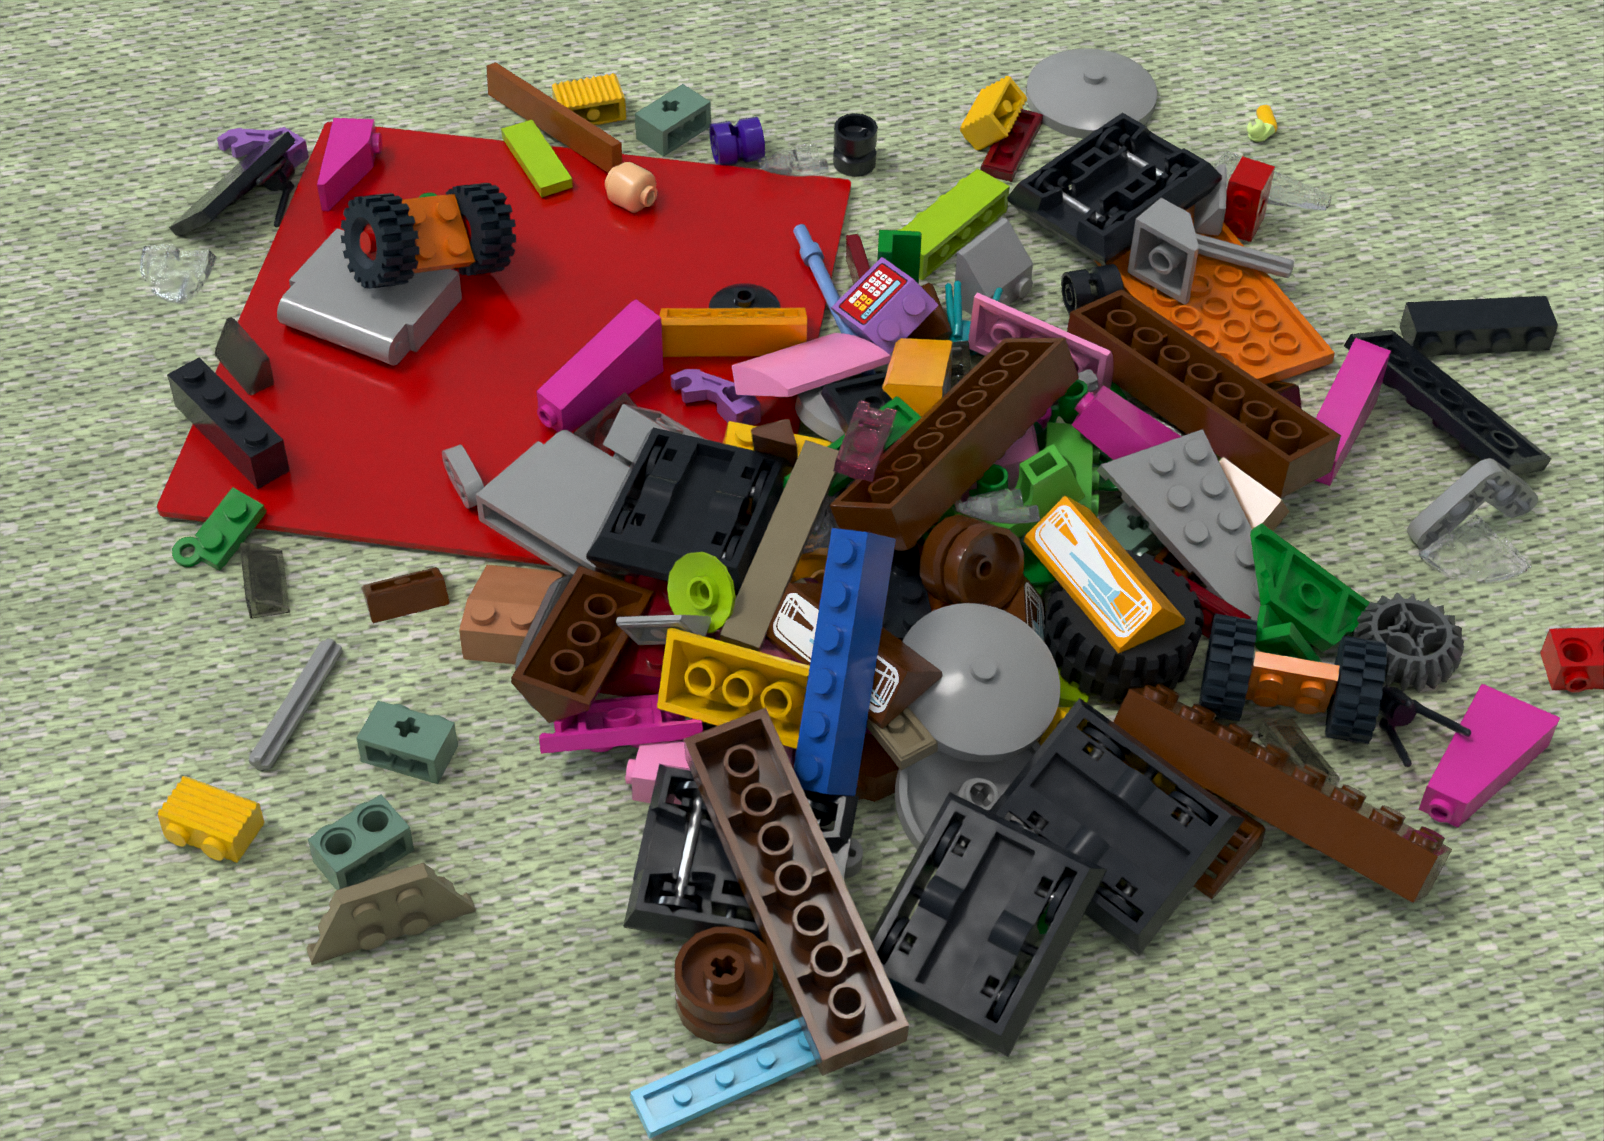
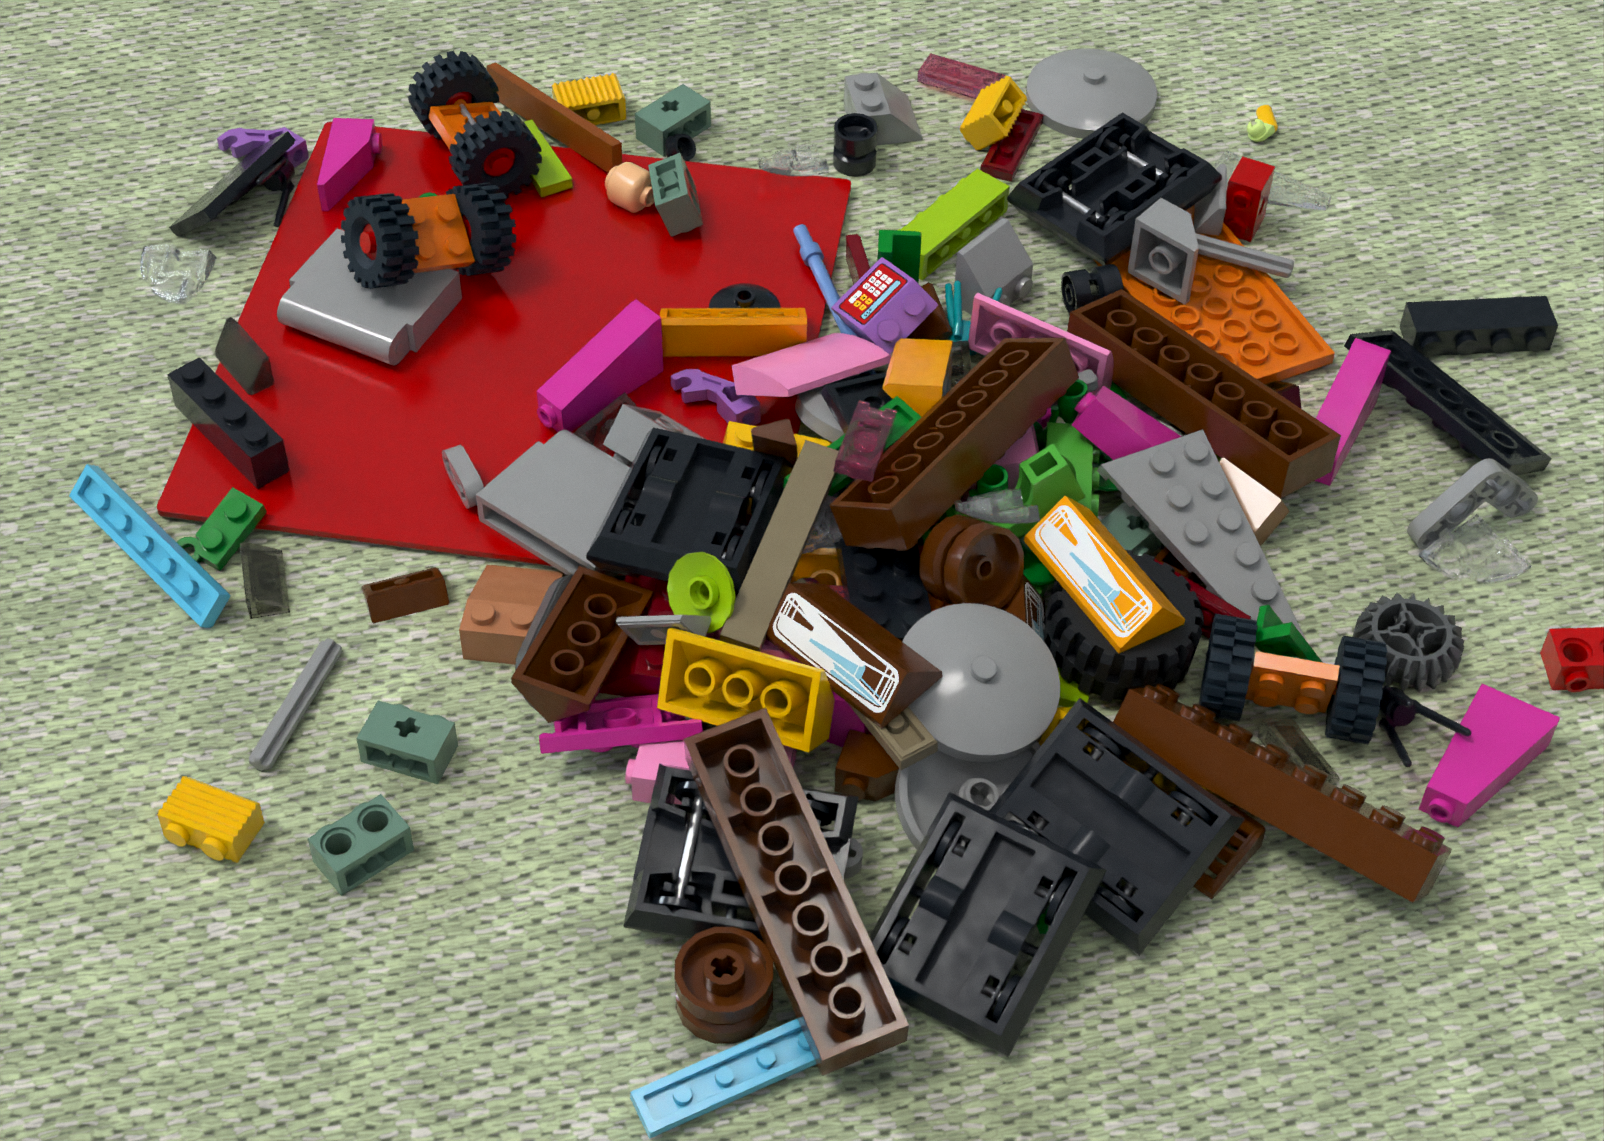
dark tan wing [306,863,476,965] -> none
dark purple wheel [709,117,765,166] -> none
blue brick [794,528,896,796] -> none
green wing [1250,523,1370,652] -> none
none -> medium azure plate [69,464,231,628]
none -> black plate [408,51,542,198]
none -> sand green brick [648,153,703,237]
none -> black plate [665,134,696,161]
none -> light grey slope [844,72,922,146]
none -> clear pink plate [917,53,1006,99]

